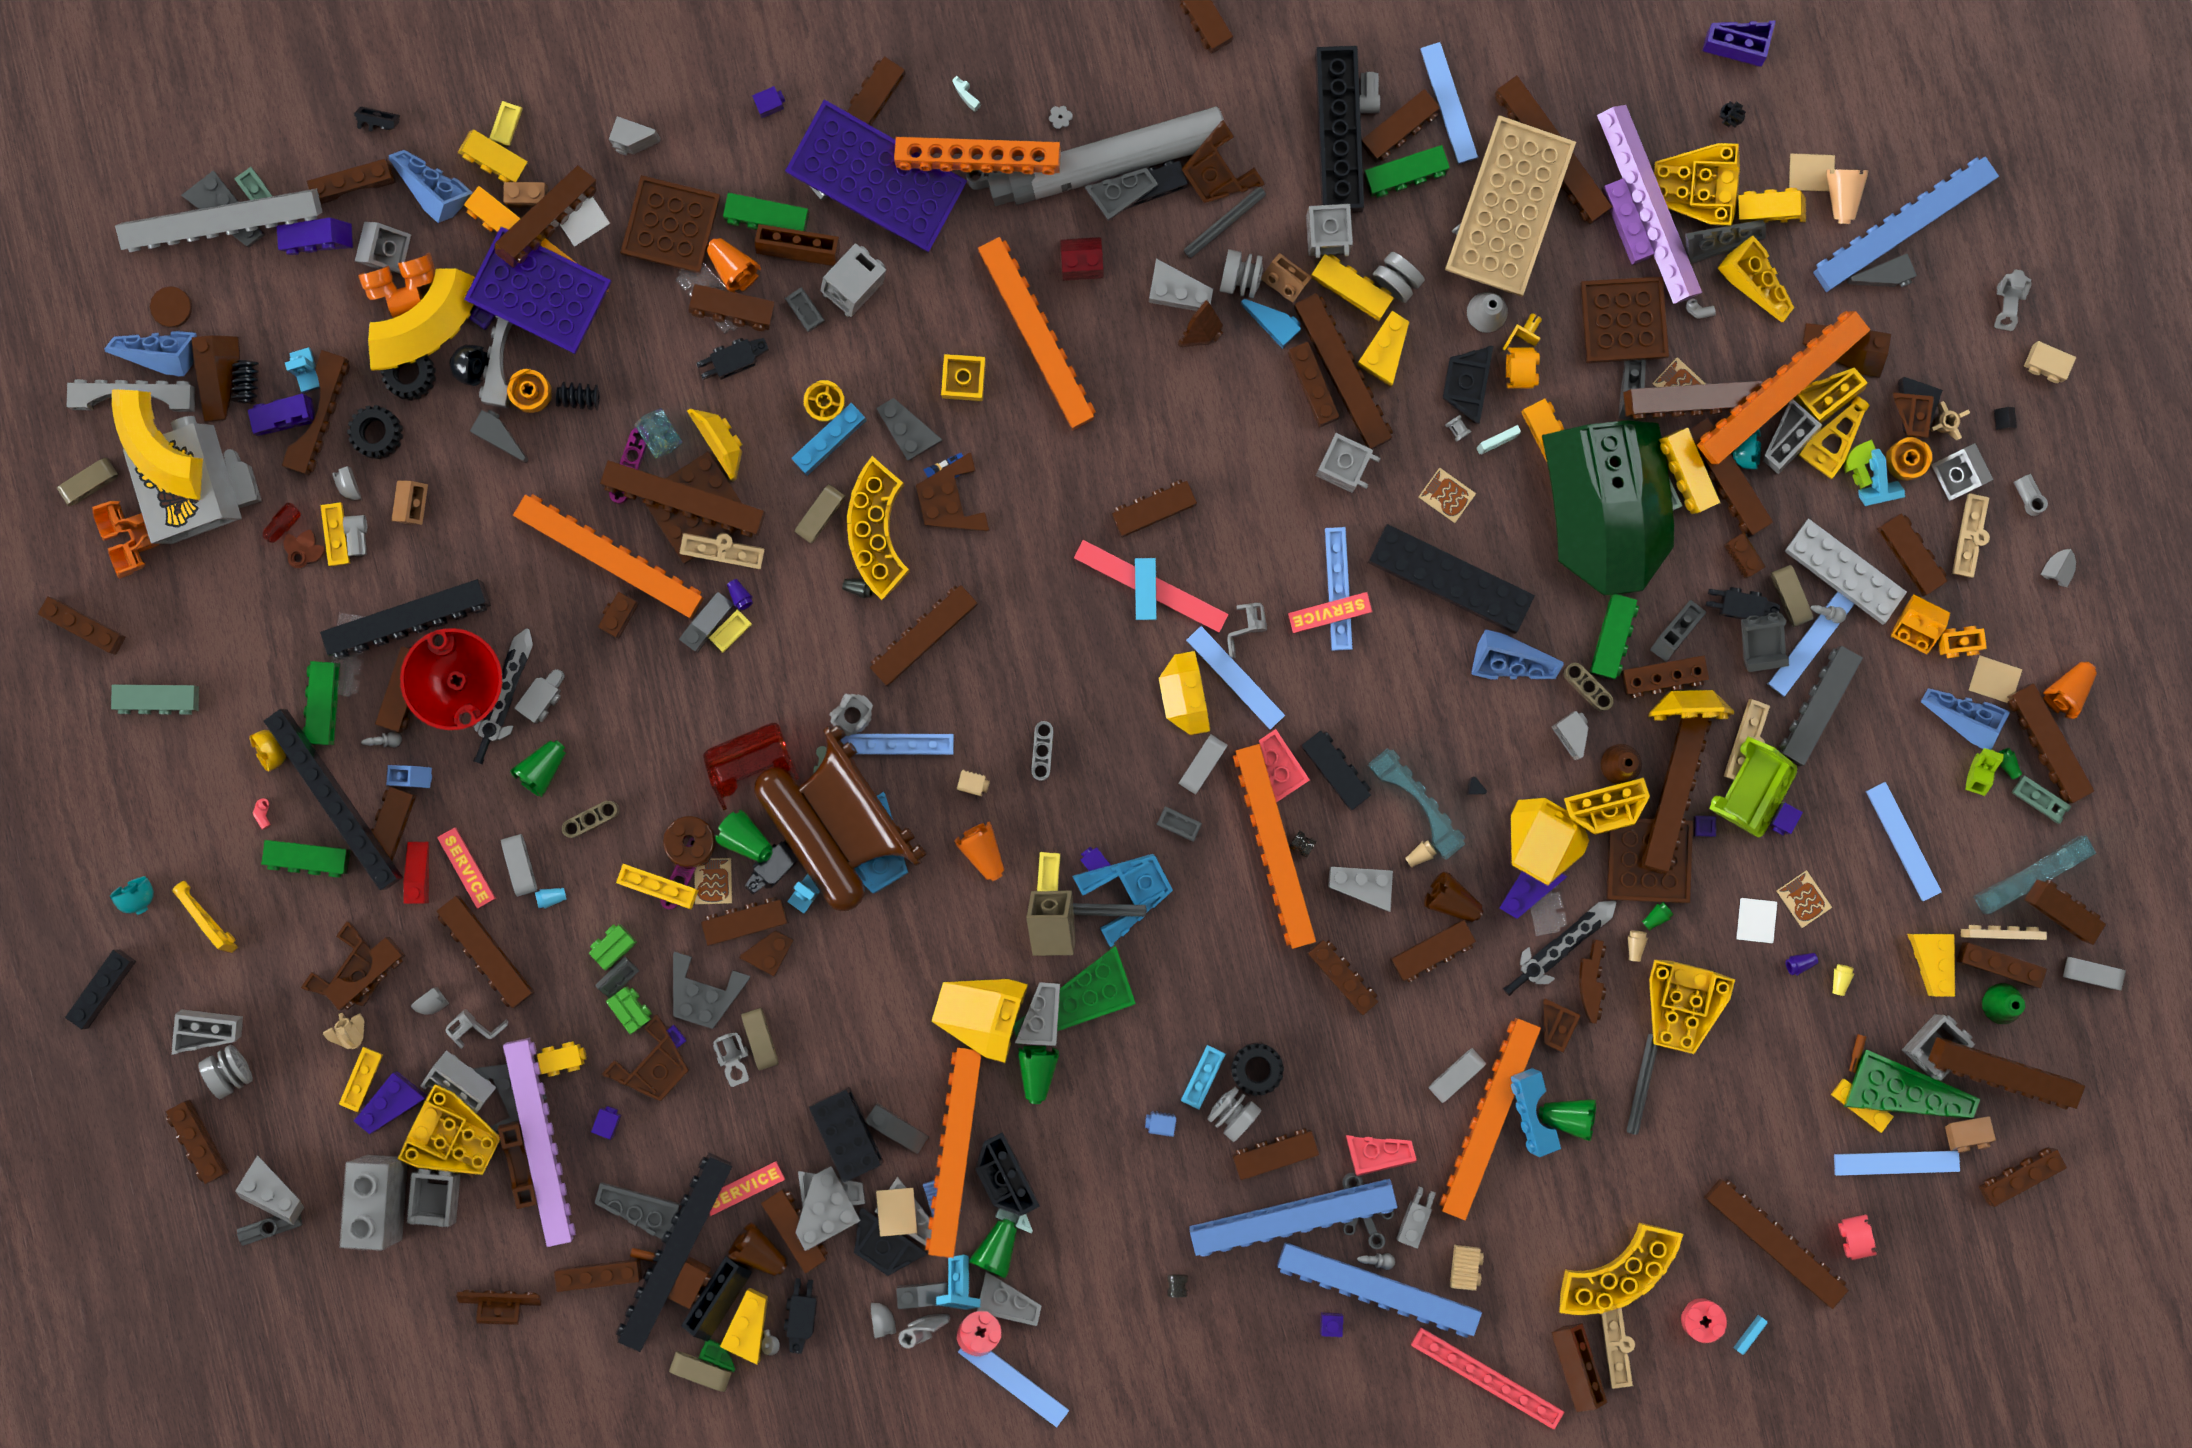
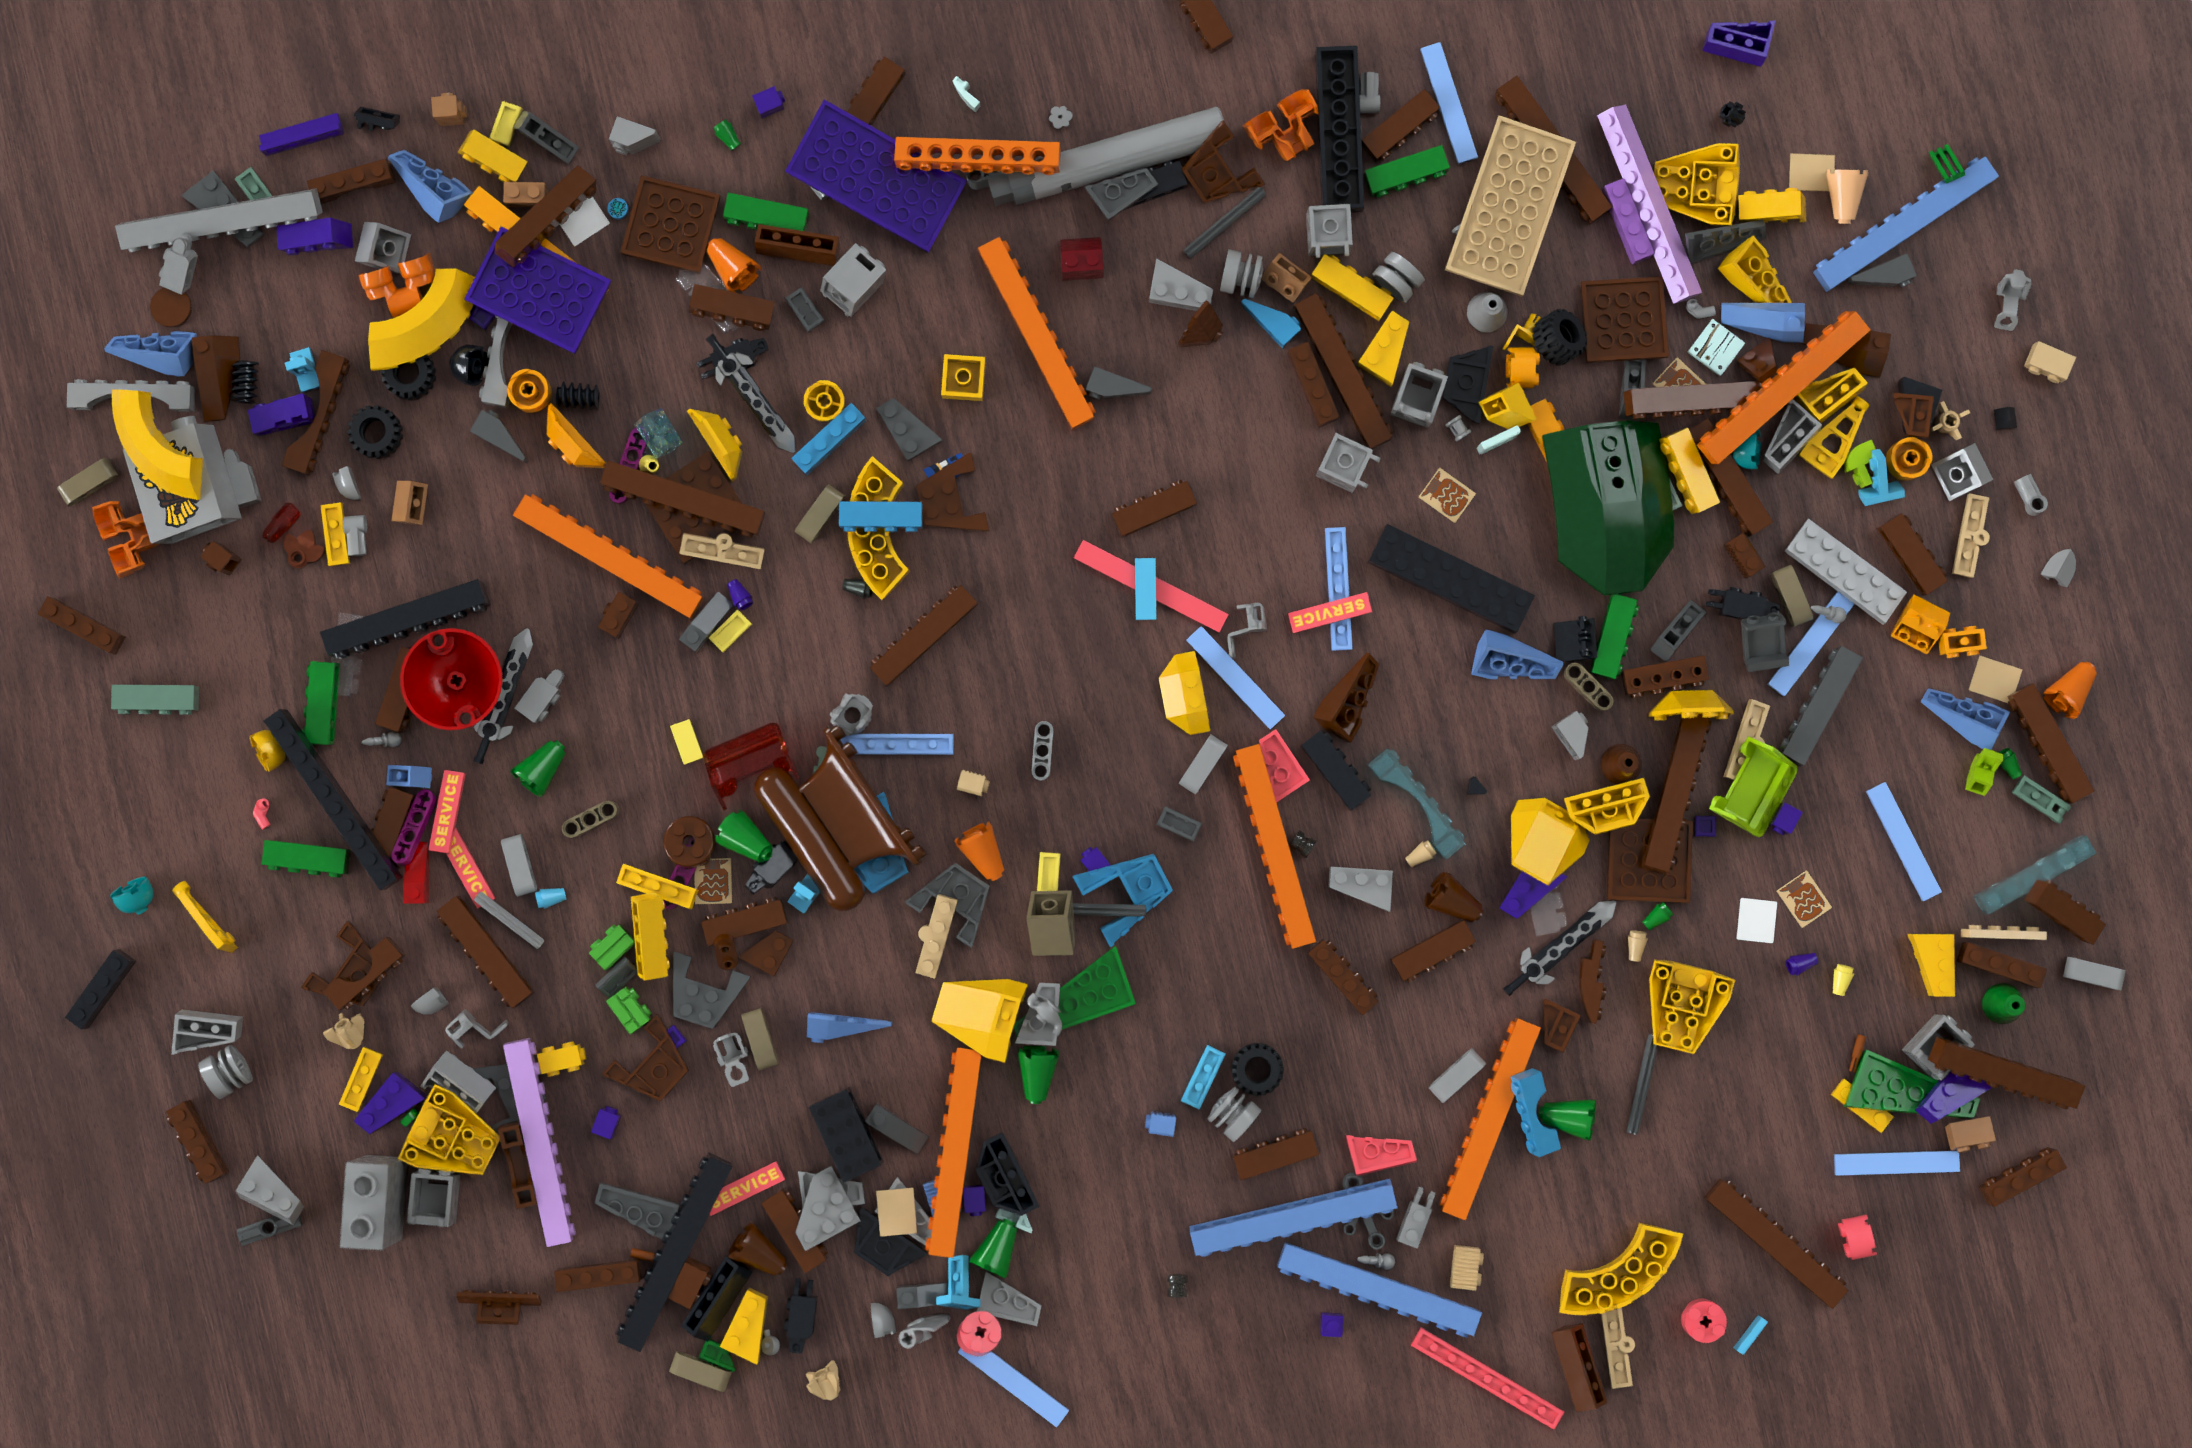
none -> light grey hinge [159,233,198,295]
none -> reddish brown brick [200,541,242,576]
none -> dark purple fence [259,113,344,156]
none -> magenta beam [391,789,437,866]
none -> green tile [400,1107,419,1127]
none -> coral tile [428,770,466,854]
none -> medium nougat brick [431,93,467,126]
none -> light grey axle [474,892,544,949]
none -> dark grey slope [513,111,579,164]
none -> light orange wedge [547,403,607,468]
none -> tile [607,198,629,220]
none -> yellow brick [631,893,670,981]
none -> light yellow cone [639,455,659,475]
none -> light yellow tile [670,719,704,765]
none -> sword [706,334,795,453]
none -> green cone [713,119,741,151]
none -> reddish brown plate [714,934,738,970]
none -> tan brick [805,1360,841,1400]
none -> medium blue wedge [807,1012,893,1043]
none -> dark azure brick [839,501,923,532]
none -> dark grey wing [905,863,990,948]
none -> tan hinge [915,894,958,979]
none -> dark purple brick [963,1185,986,1216]
none -> light grey piece [1027,993,1062,1037]
none -> dark grey slope [1086,366,1152,400]
none -> orange piece [1243,89,1319,161]
none -> reddish brown wedge [1313,653,1379,743]
none -> light grey container [1390,362,1448,428]
none -> yellow slope [1479,383,1537,429]
none -> black tyre [1532,309,1587,366]
none -> black hinge [1554,616,1598,662]
none -> light aqua tile [1688,319,1745,376]
none -> medium blue wedge [1721,303,1805,343]
none -> reddish brown wing [1737,338,1778,383]
none -> dark purple wedge [1915,1070,1991,1124]
none -> green tile [1929,144,1965,184]

